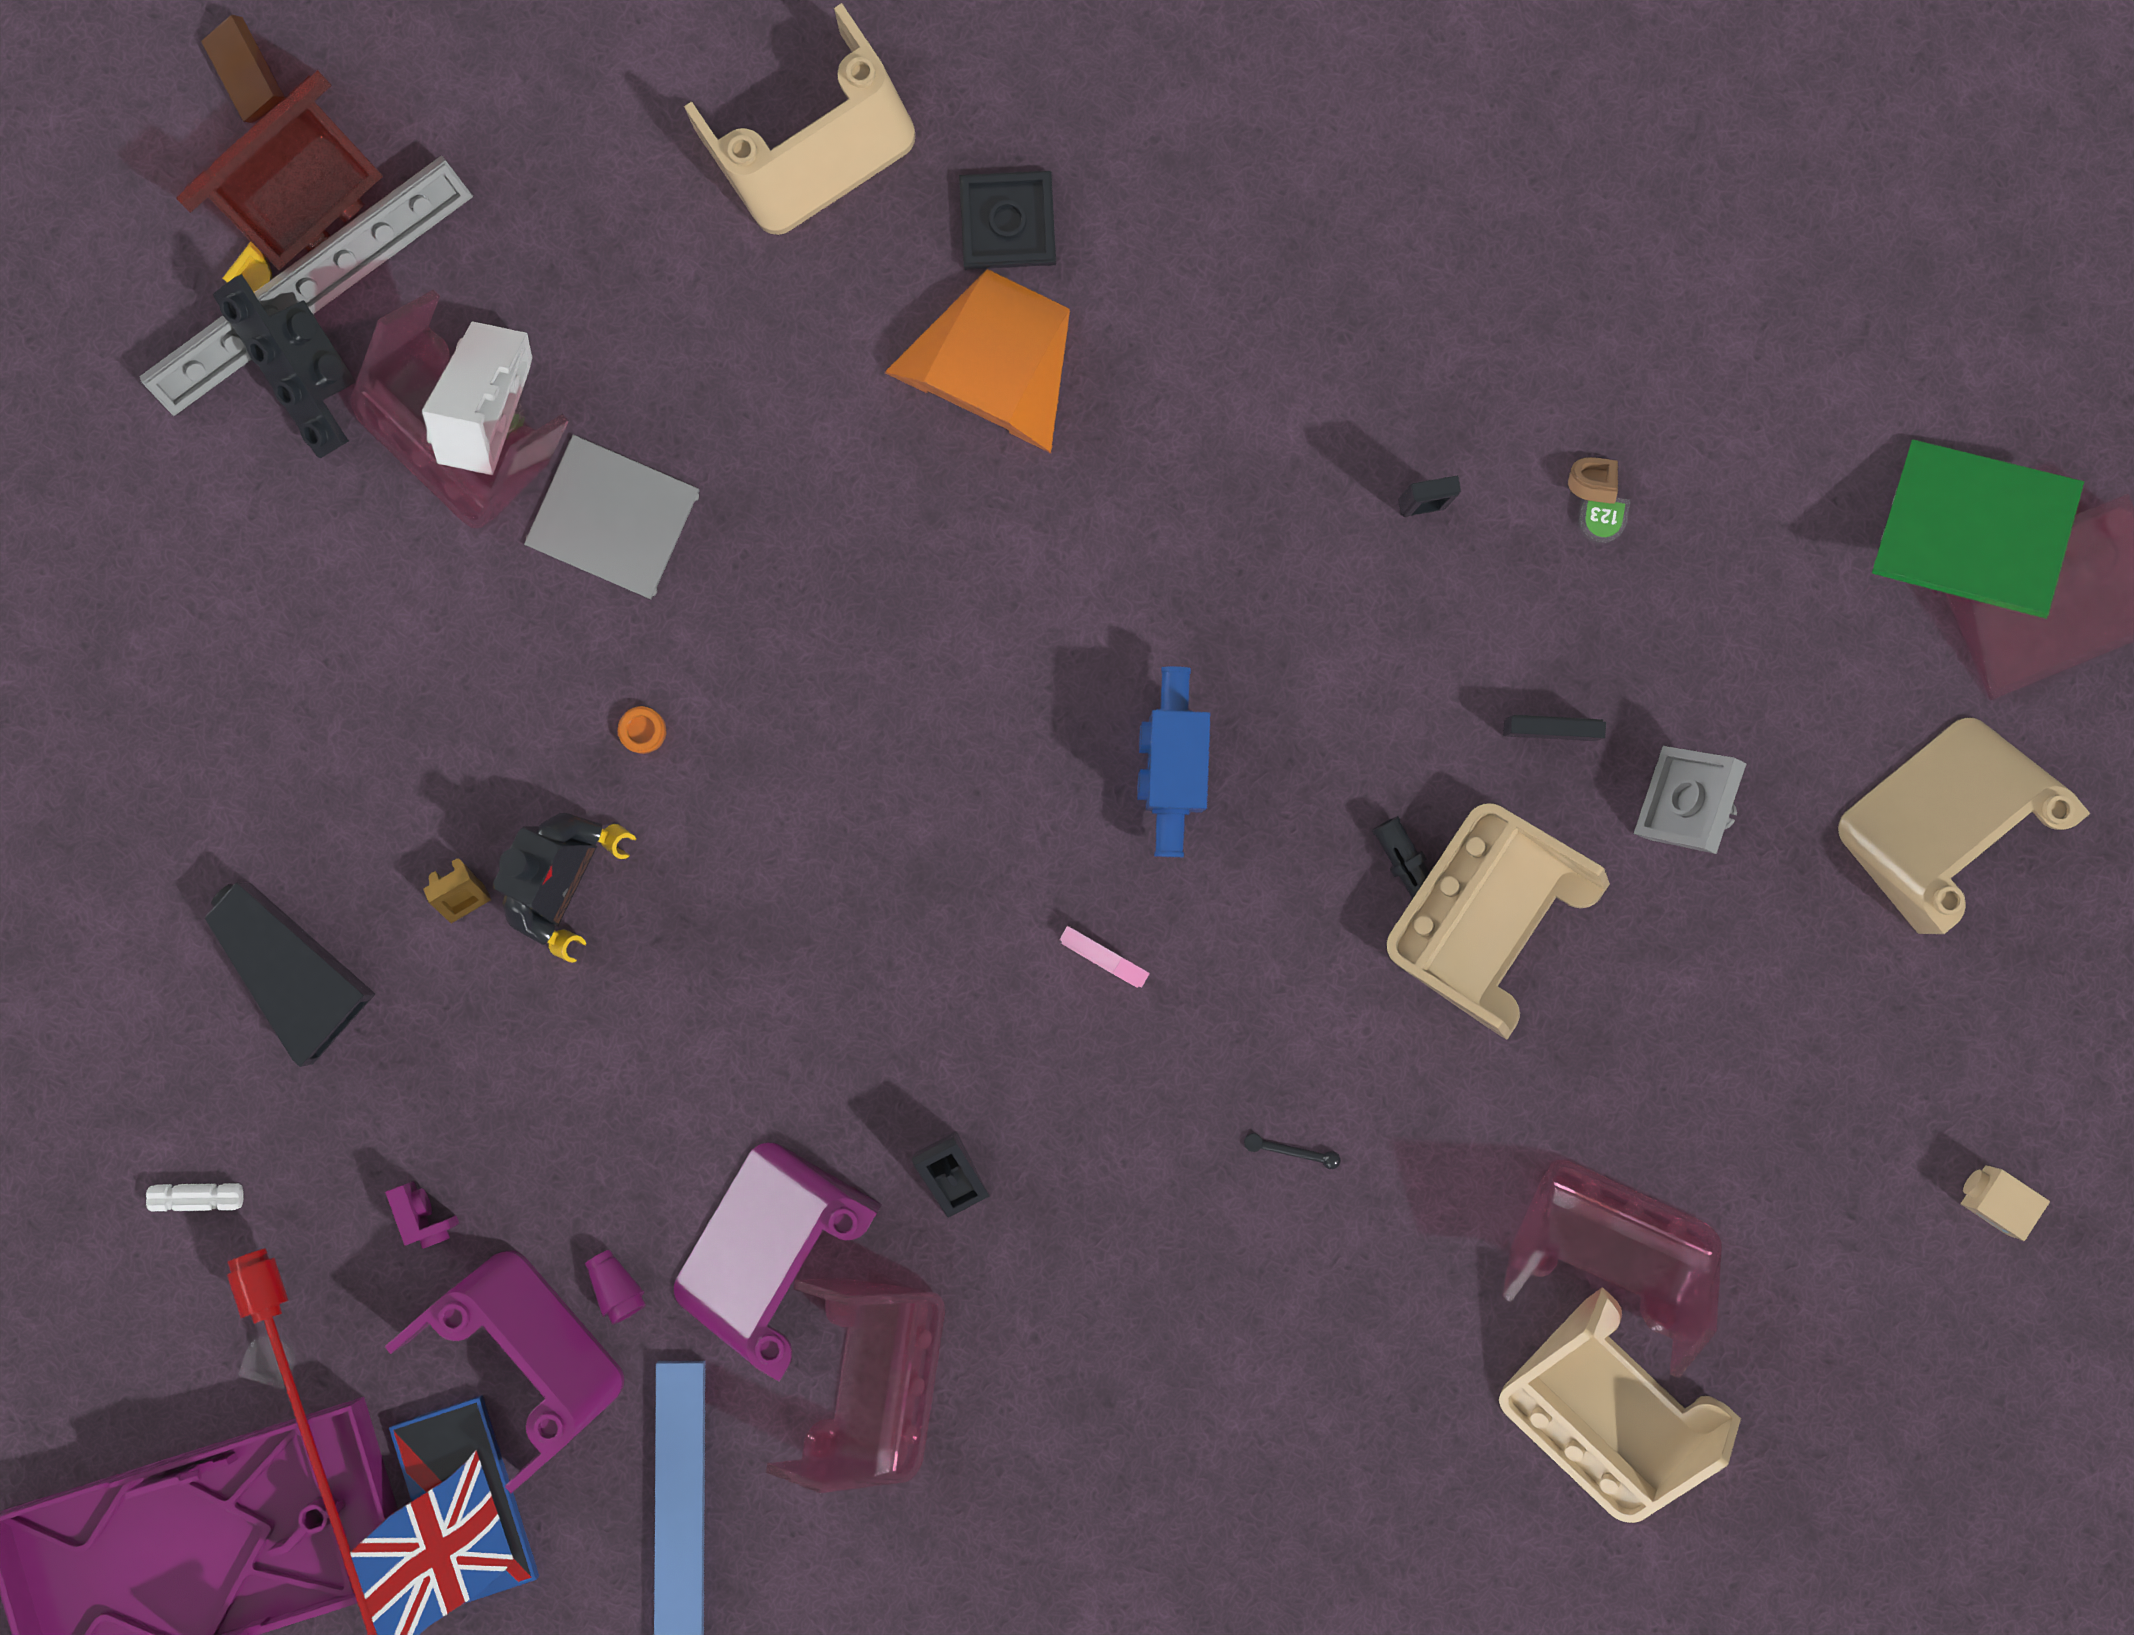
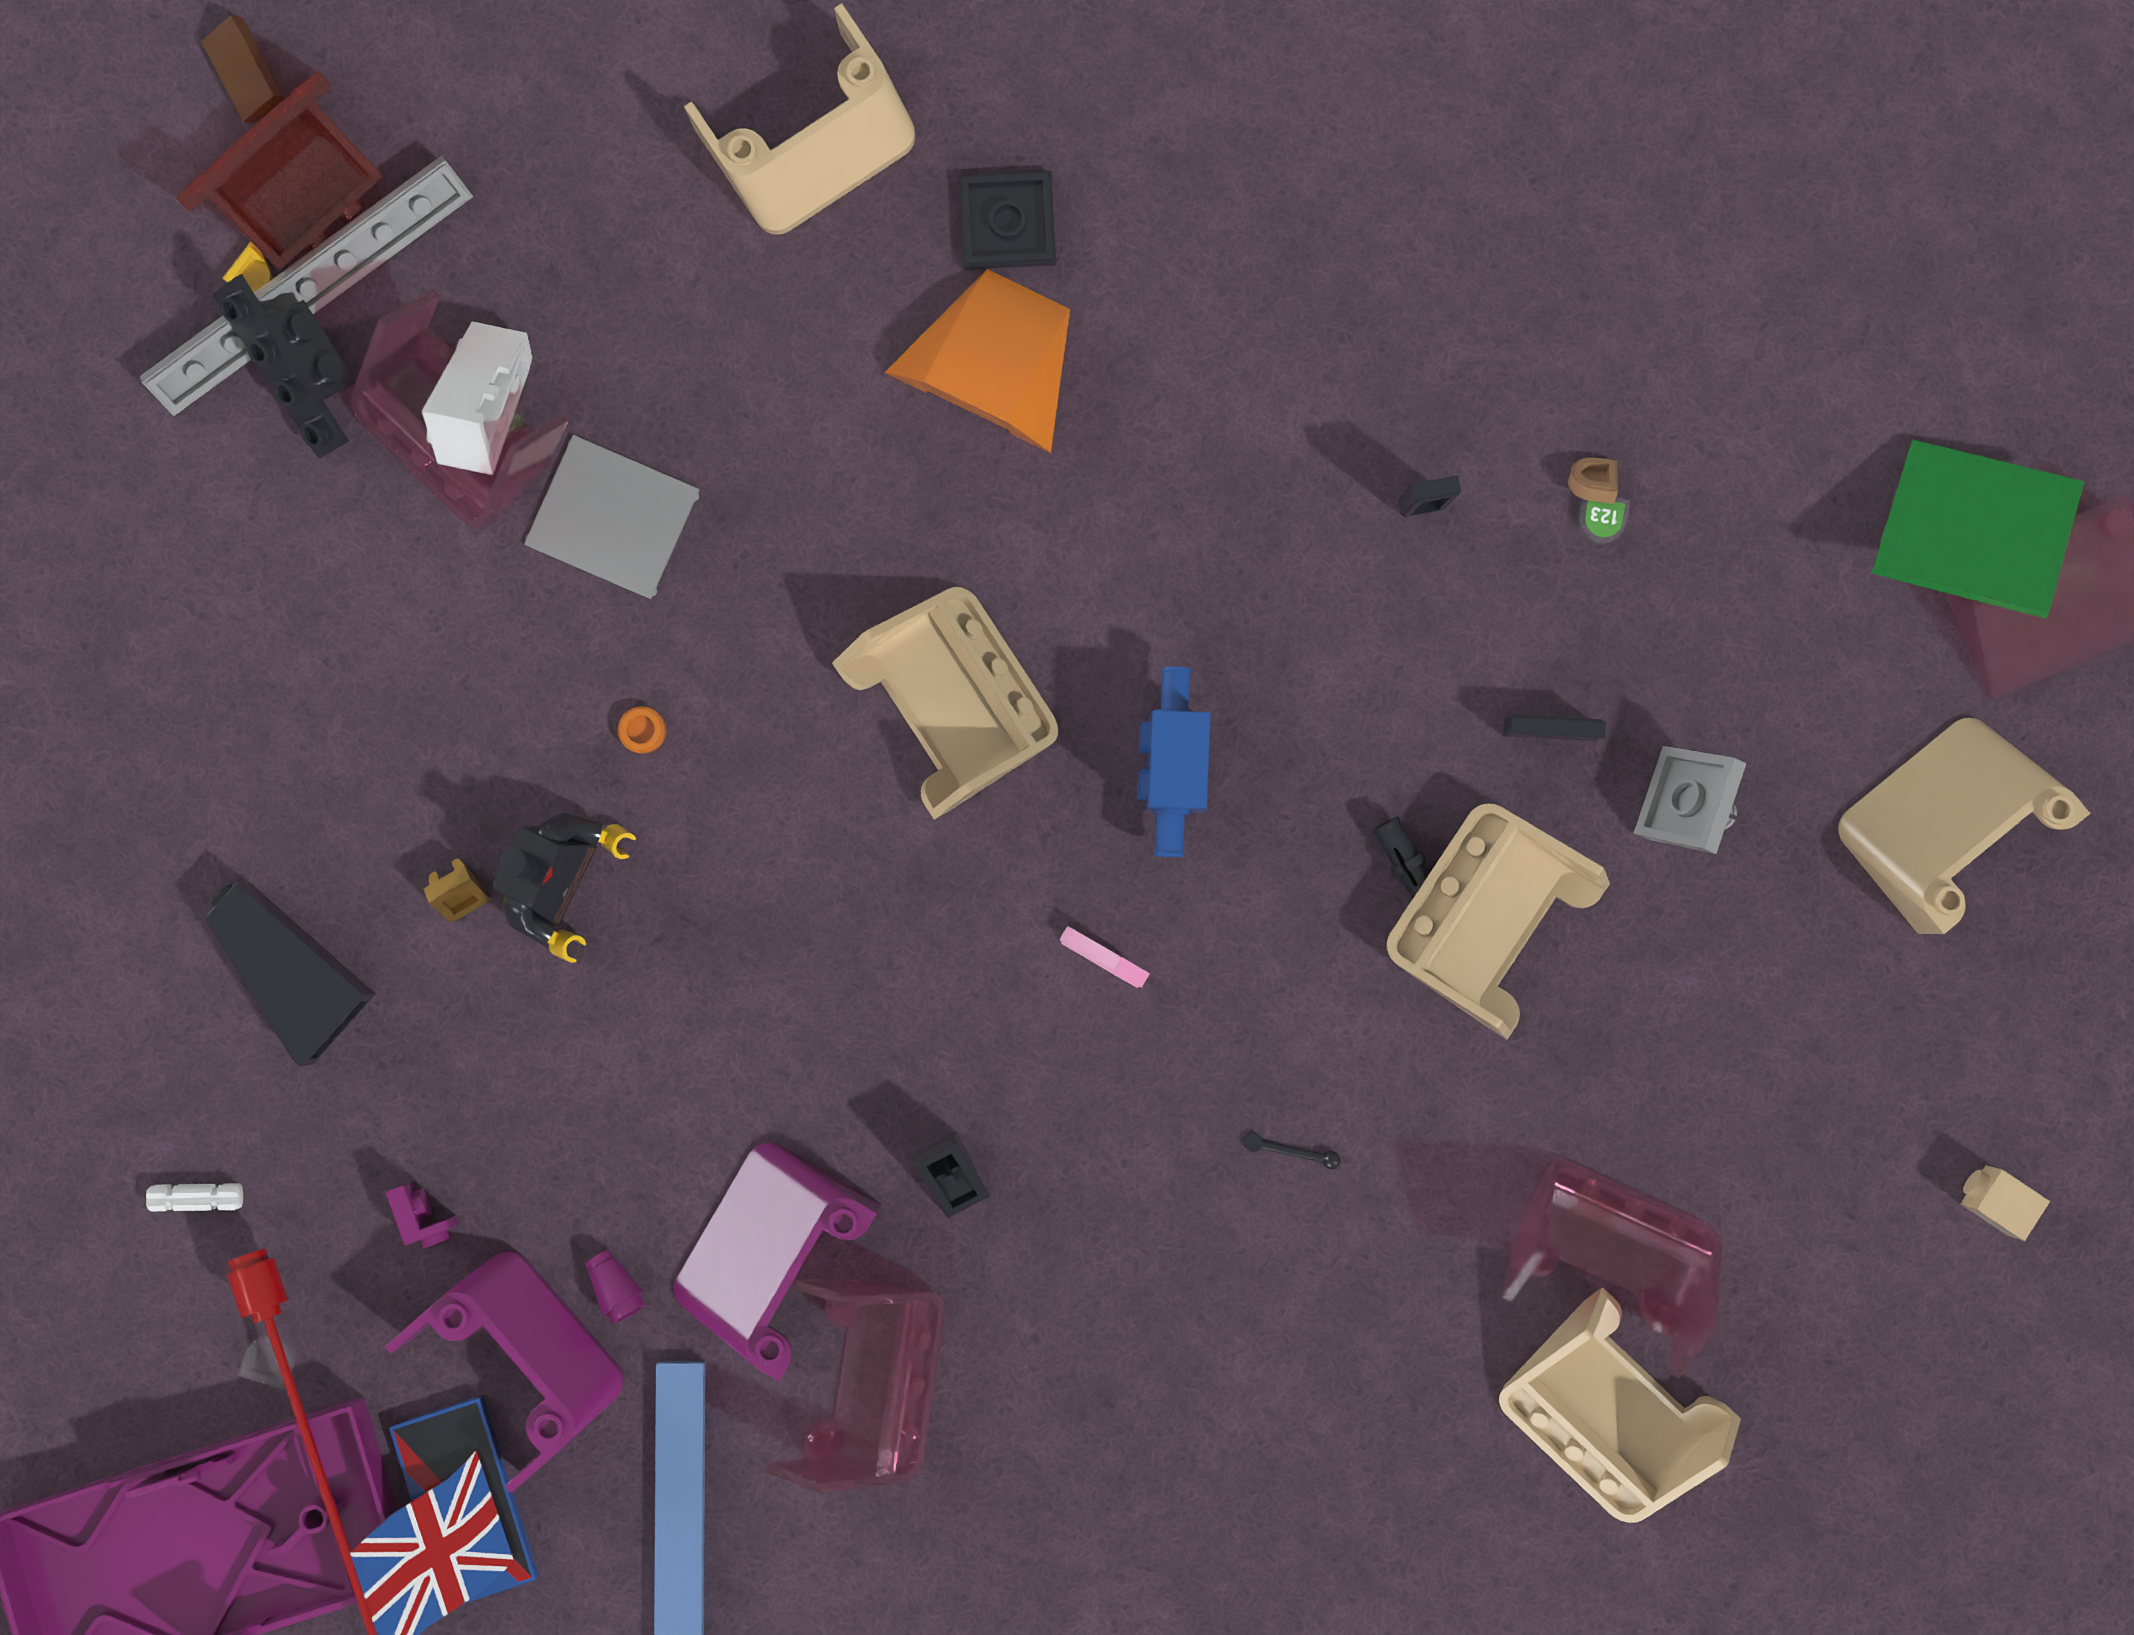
none -> tan windscreen [832,587,1058,820]

